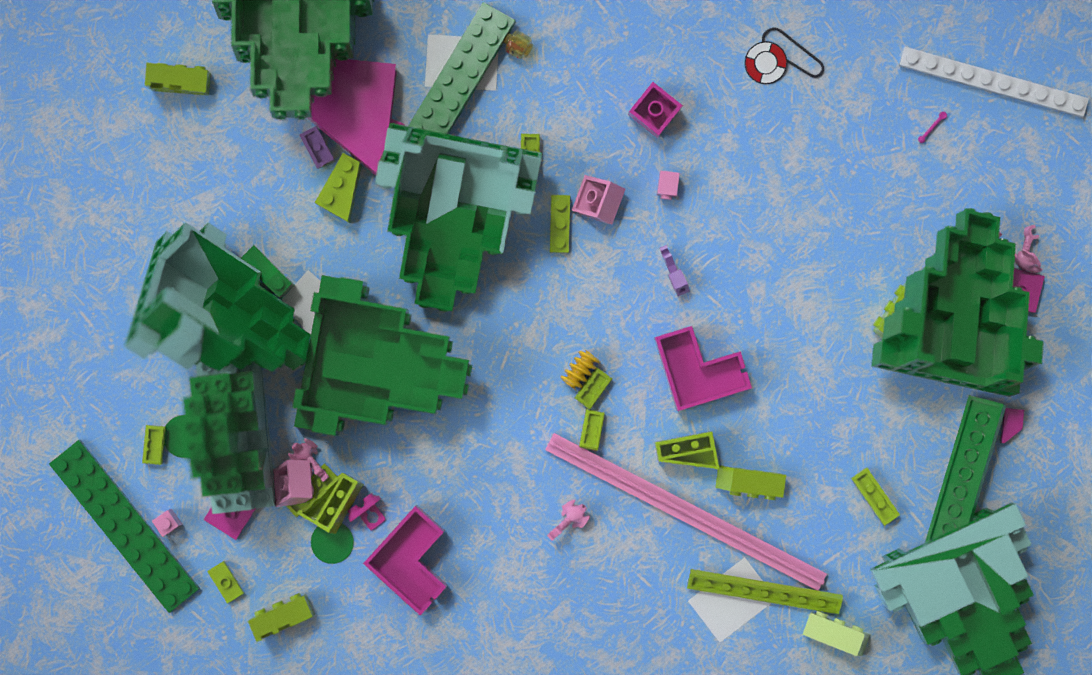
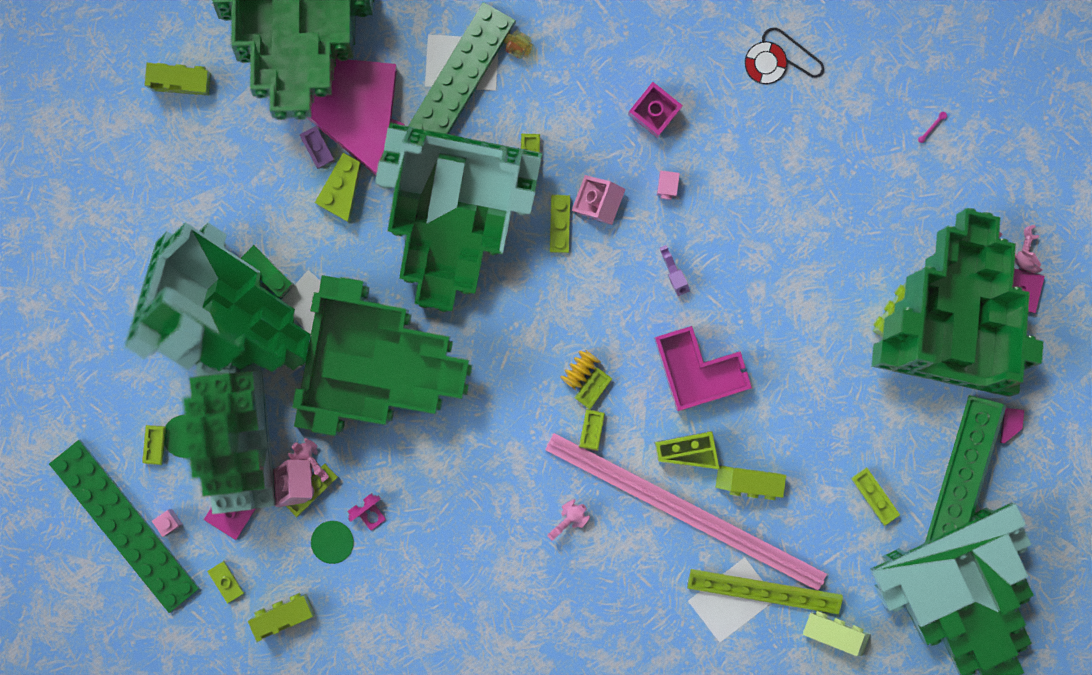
lime wedge [297,473,364,534] -> none
dark pink piece [363,505,447,616] -> none
white plate [899,47,1089,118] -> none

